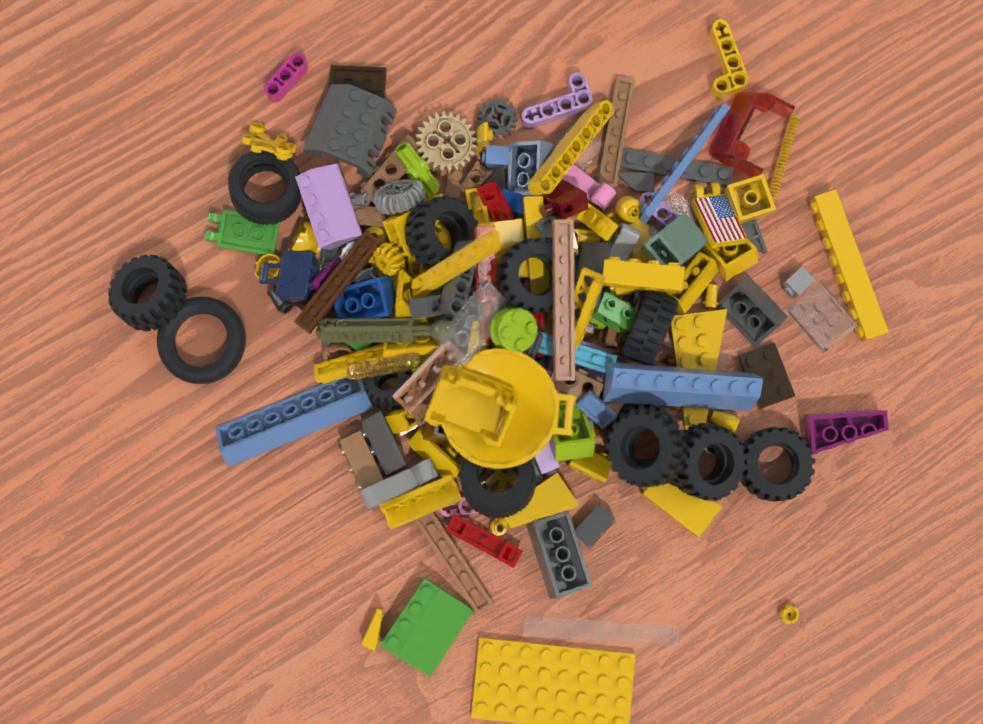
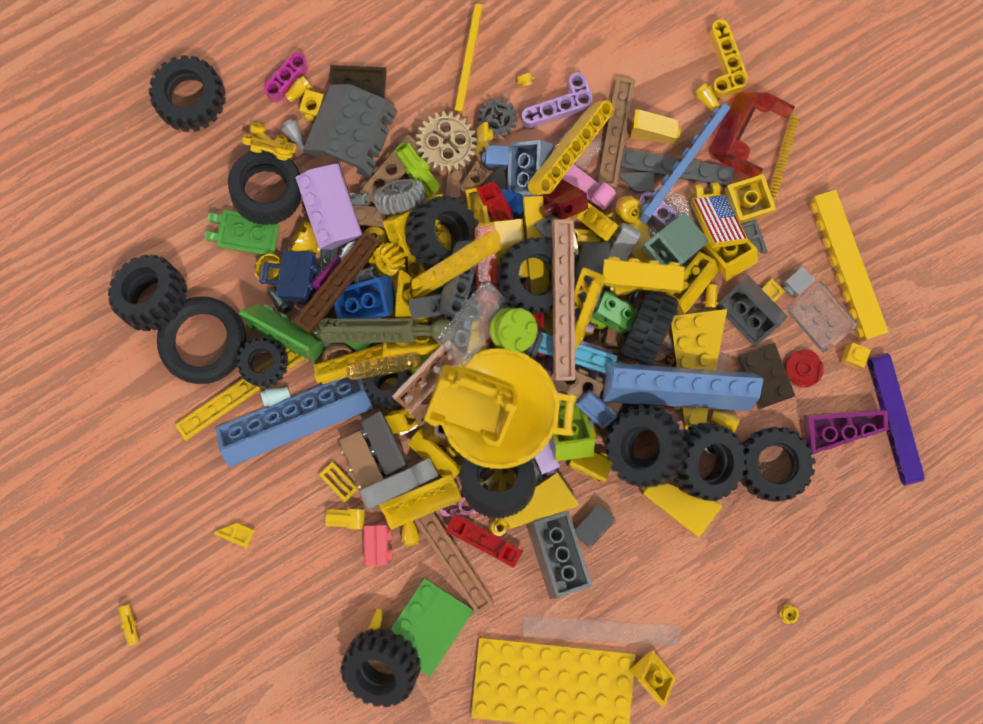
none -> yellow pin [117,604,140,646]
none -> black tyre [149,55,226,132]
none -> yellow tile [175,348,305,441]
none -> yellow tile [214,523,255,548]
none -> black tyre [236,337,289,388]
none -> bright green slope [239,304,325,363]
none -> light aqua cone [260,387,290,407]
none -> light grey cone [281,119,305,153]
none -> yellow cone [285,75,313,102]
none -> yellow brick [299,89,325,122]
none -> yellow tile [318,461,358,503]
none -> yellow piece [325,509,365,529]
none -> black tyre [340,628,421,707]
none -> coral brick [363,525,393,566]
none -> yellow cone [401,520,420,547]
none -> yellow tile [455,3,482,117]
none -> yellow plate [517,72,534,87]
none -> yellow slope [629,109,681,144]
none -> yellow slope [629,650,676,708]
none -> yellow cone [694,83,720,112]
none -> yellow tile [761,278,785,302]
none -> red tile [785,350,824,388]
none -> yellow brick [840,343,871,370]
none -> dark purple beam [868,353,925,486]

